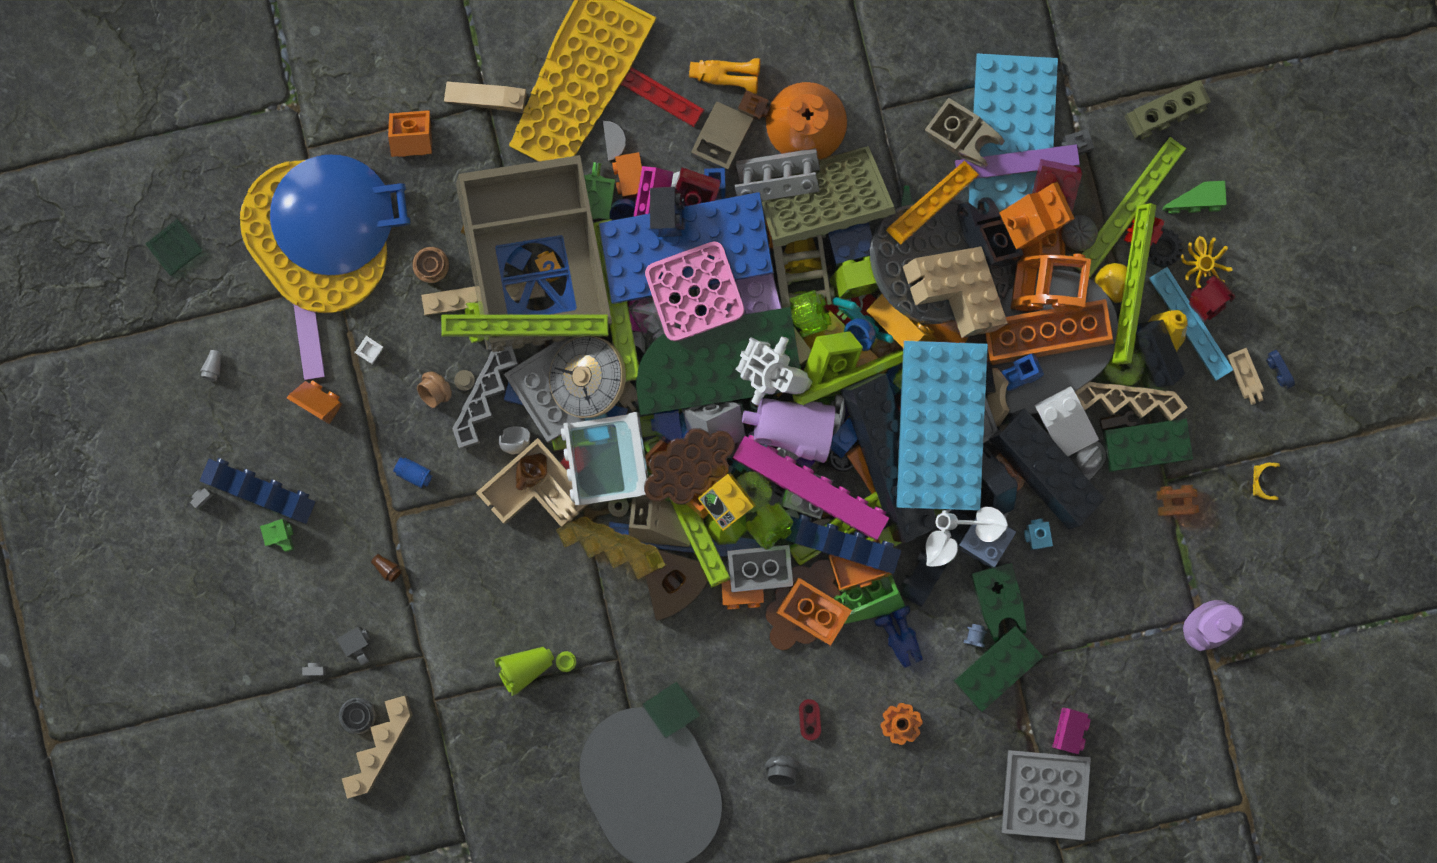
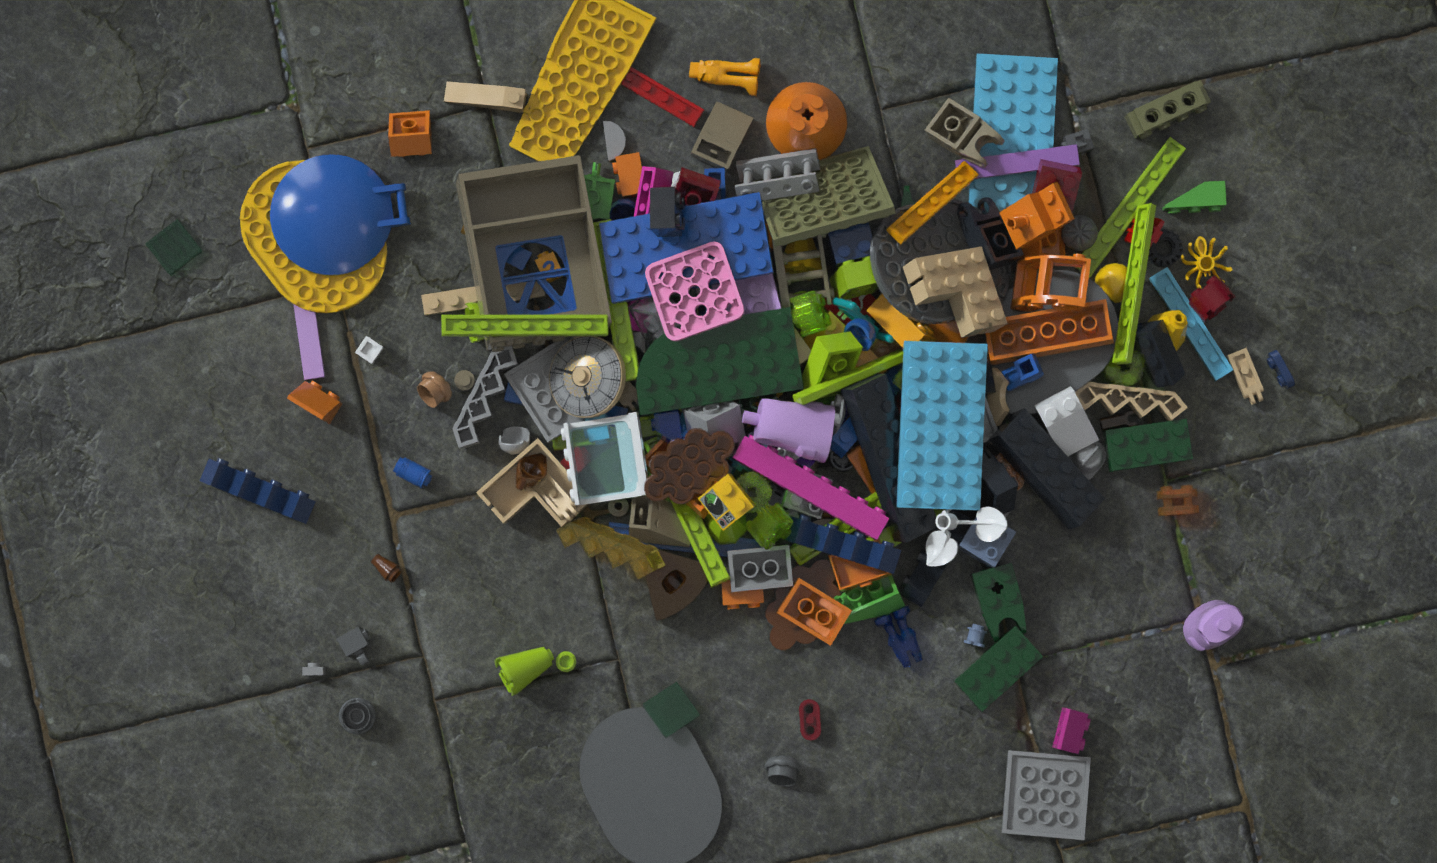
light grey plate [190,488,213,509] -> none
light grey cone [200,350,222,382] -> none
bright green brick [260,519,295,552] -> none
tan brick [342,696,412,799] -> none
medium nougat piece [413,247,449,283] -> none
white piece [736,336,812,405] -> none
reddish brown brick [738,90,770,122] -> none
orange plant [880,703,923,745] -> none
medium azure brick [1024,519,1053,550] -> none
yellow cap [1253,463,1280,500] -> none

